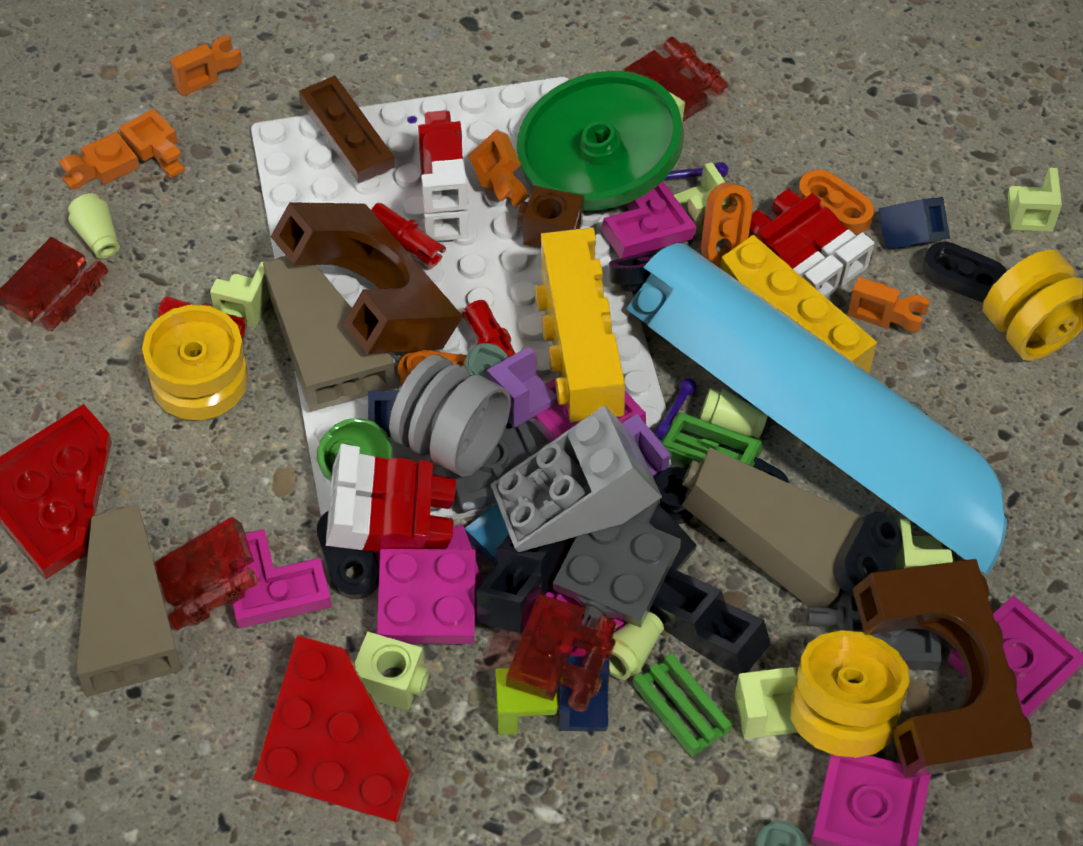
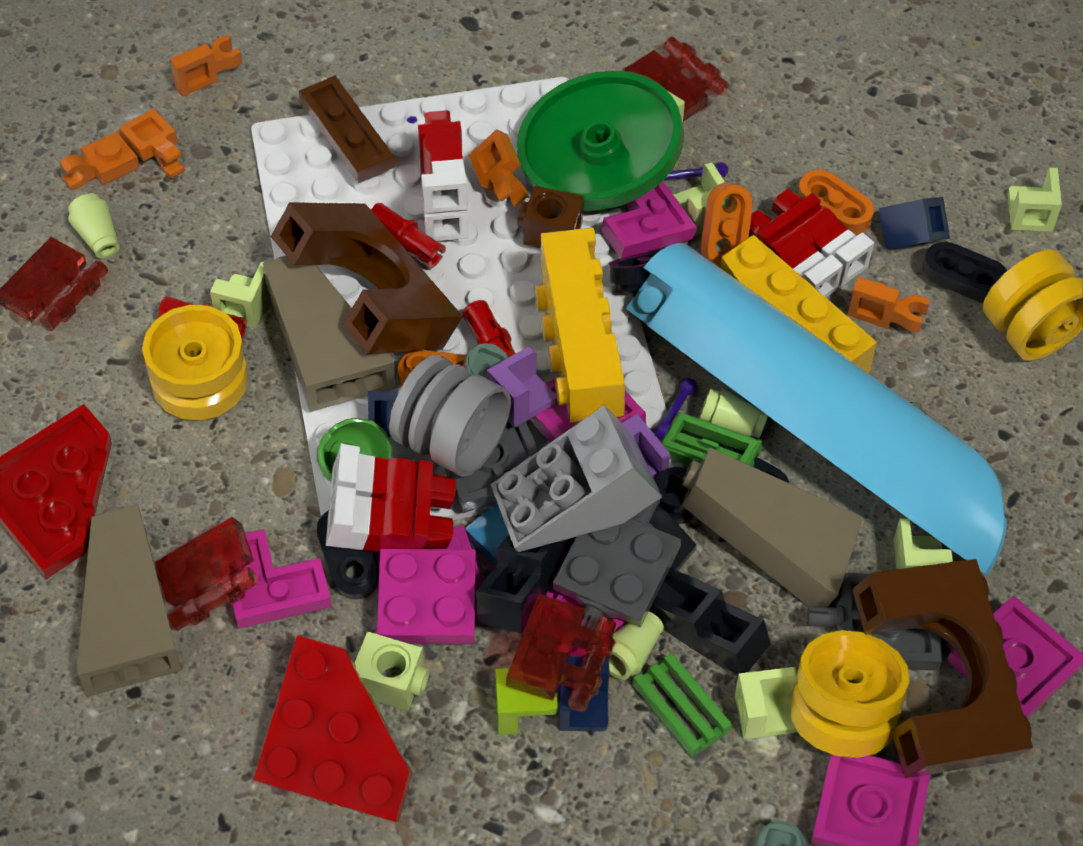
black plate [834,512,902,597] -> none

